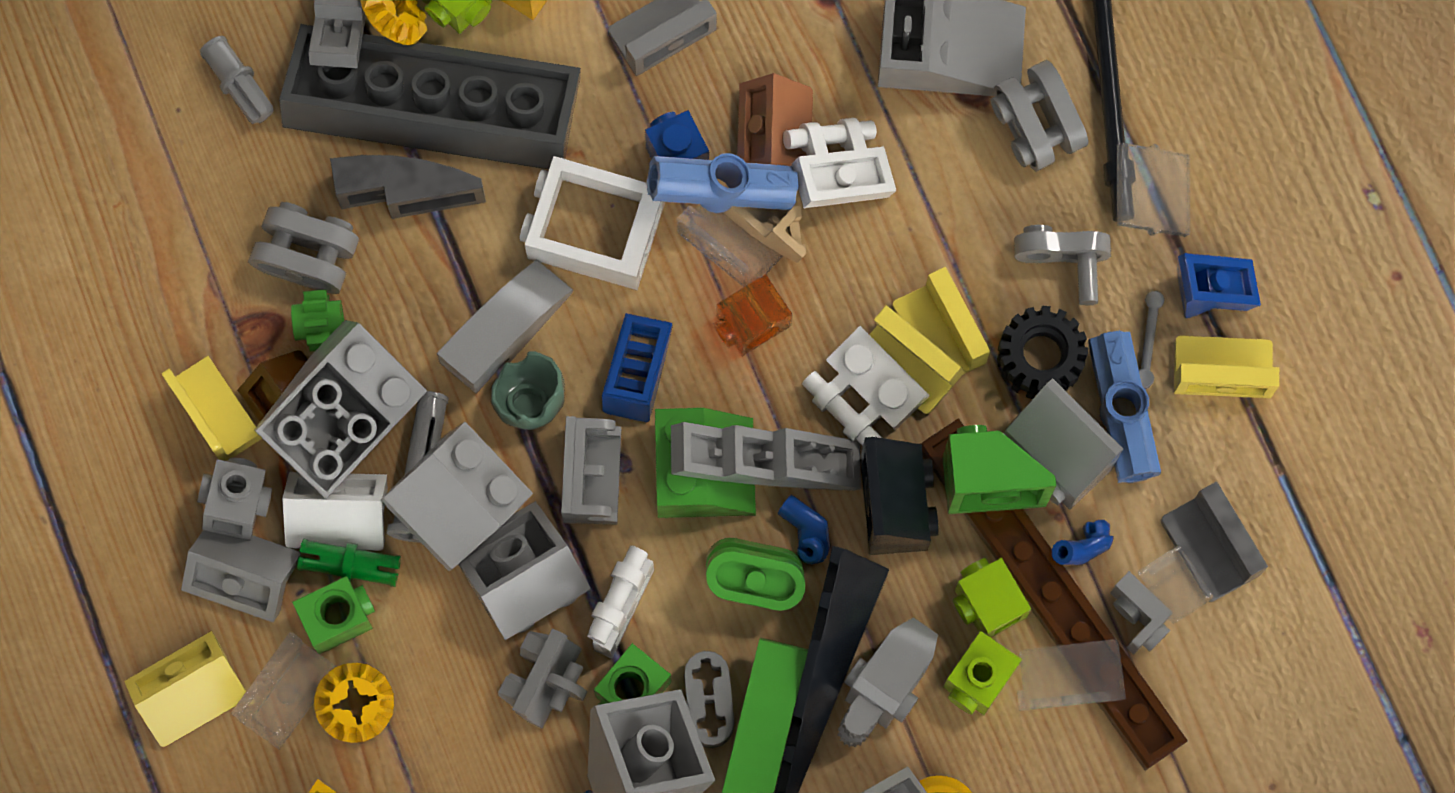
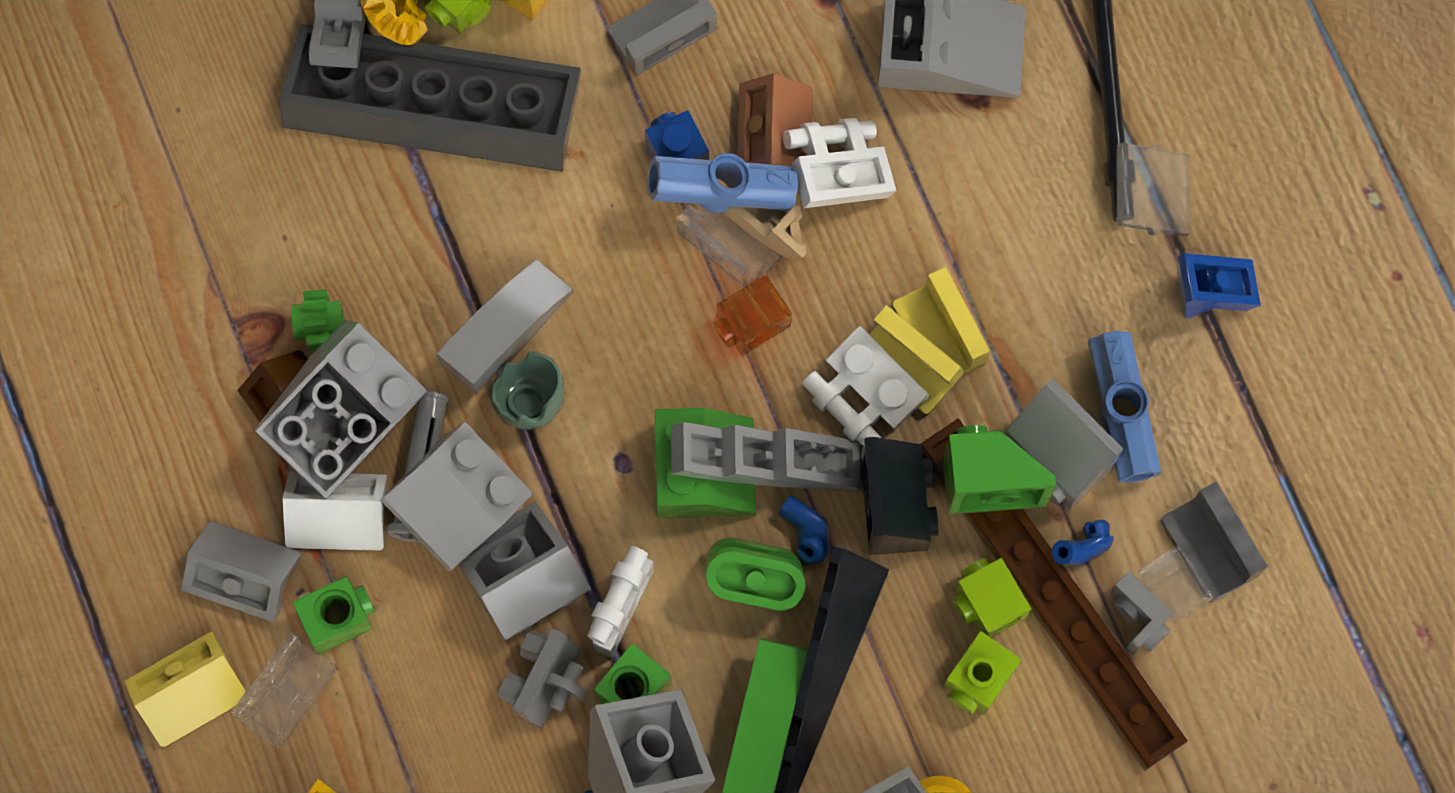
light yellow panel [161,356,262,461] -> none
light grey brick [197,458,272,540] -> none
light grey axle [200,36,274,124] -> none
light grey brick [248,202,359,294] -> none
green pin [297,538,401,587] -> none
yellow gear [314,663,394,743] -> none
flat silver slope [330,155,486,219] -> none
white window [520,156,665,290] -> none
light grey hinge [561,416,622,525] -> none
blue slope [602,313,673,422] -> none
light grey beam [684,651,734,748] -> none
light grey hinge [838,617,938,747] -> none
light grey brick [990,60,1088,172] -> none
black tyre [997,306,1088,399] -> none
light grey piece [1014,225,1111,306] -> none
clear panel [1017,640,1126,711] -> none
light grey hinge [1139,291,1164,389] -> none
light yellow panel [1174,336,1279,398] -> none

